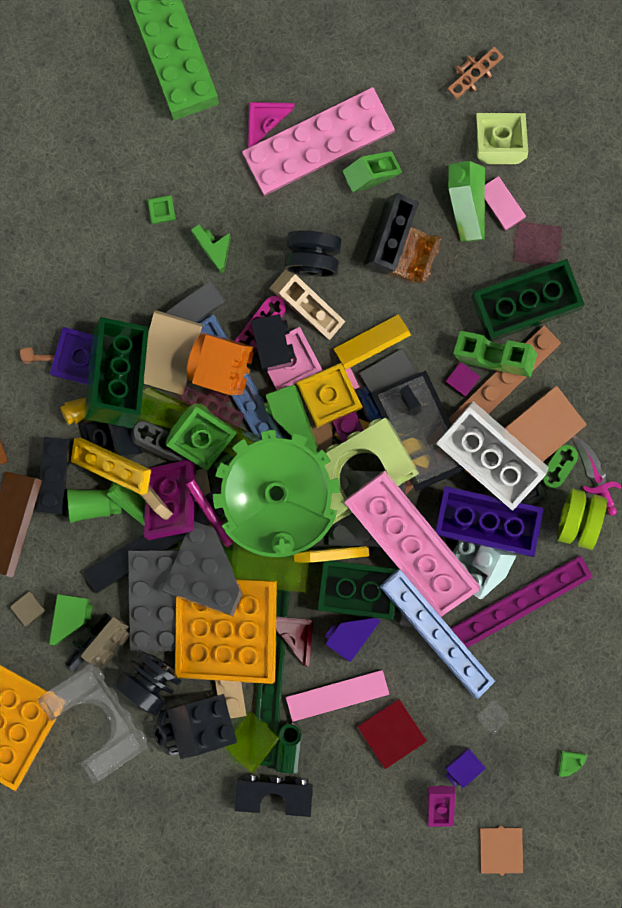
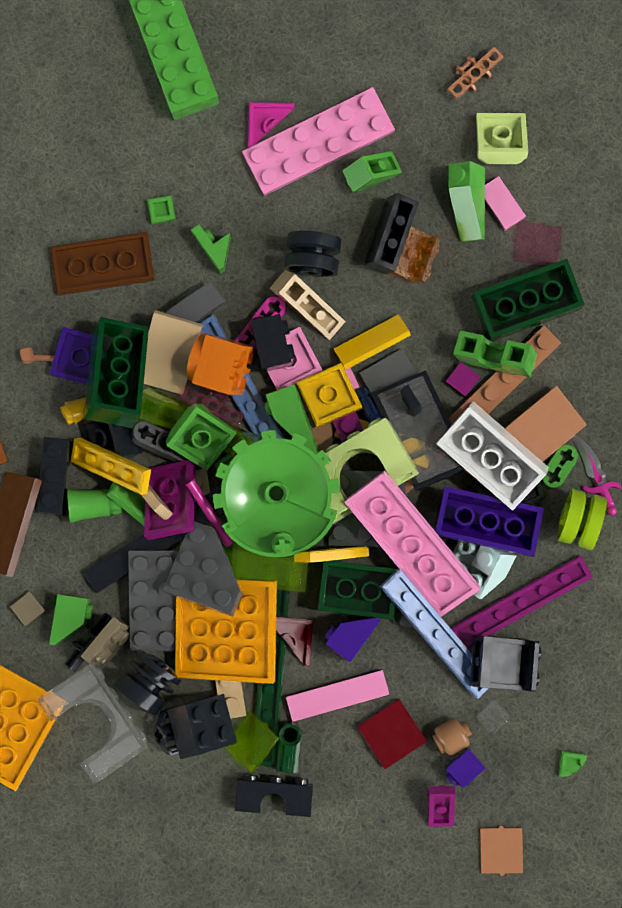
none -> reddish brown tile [50,232,155,296]
none -> medium nougat head [432,718,472,756]
none -> panel [470,636,541,692]

